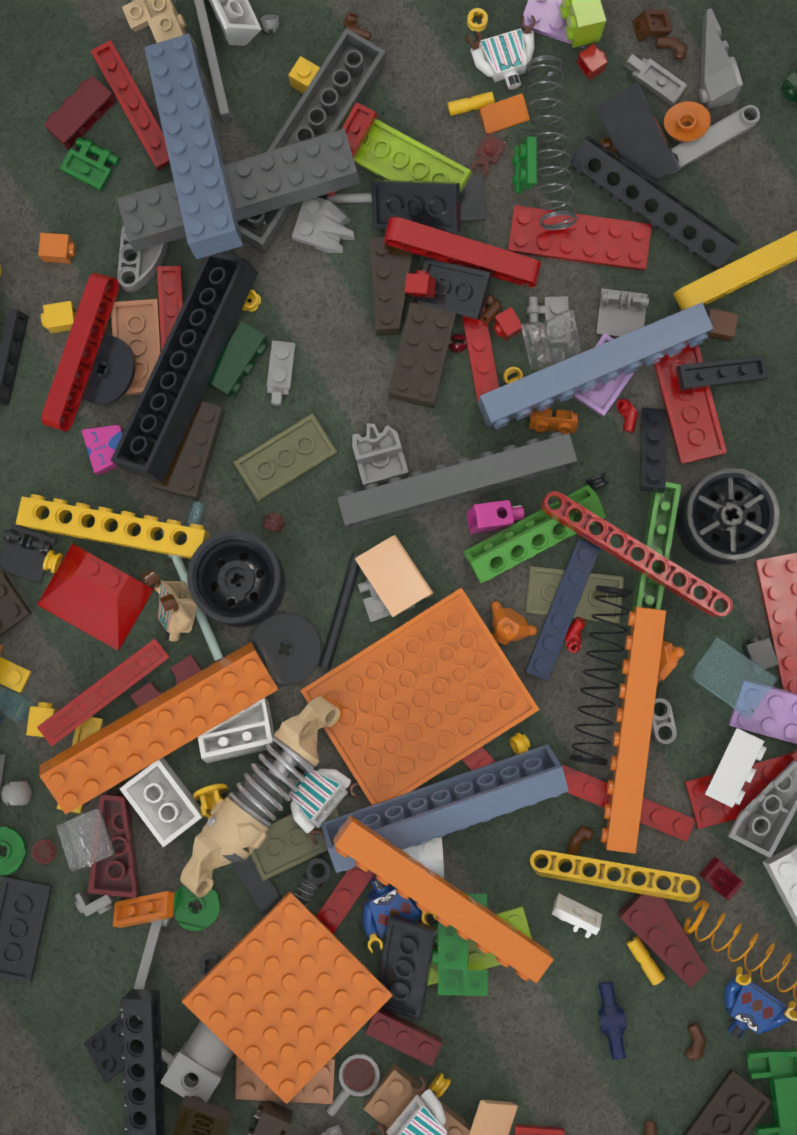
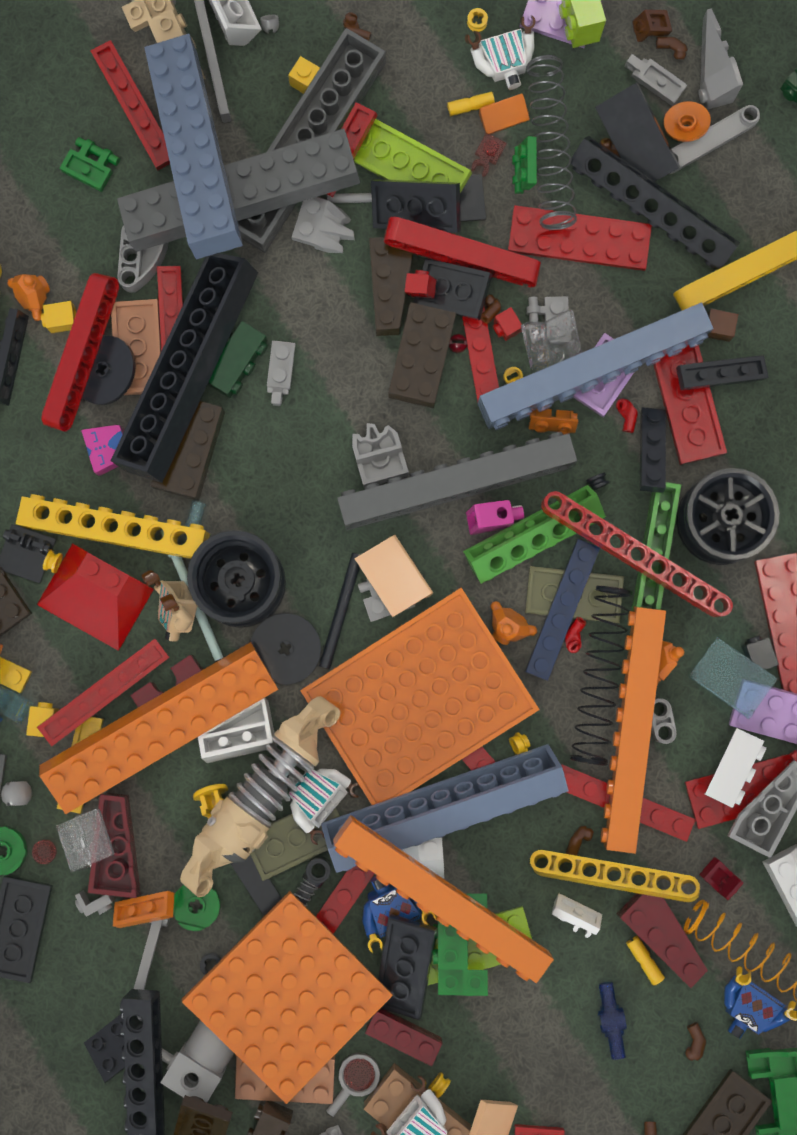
orange brick [38,233,76,264] -> none
dark red brick [44,76,116,151] -> none
white slope [120,757,204,847] -> none
olive tile [233,413,338,502] -> none
yellow plate [242,289,261,312] -> none
clear red plate [263,513,286,532] -> none
red plate [576,44,607,81] -> none
light grey hinge [596,288,649,337] -> none
none -> orange rock [7,274,50,321]

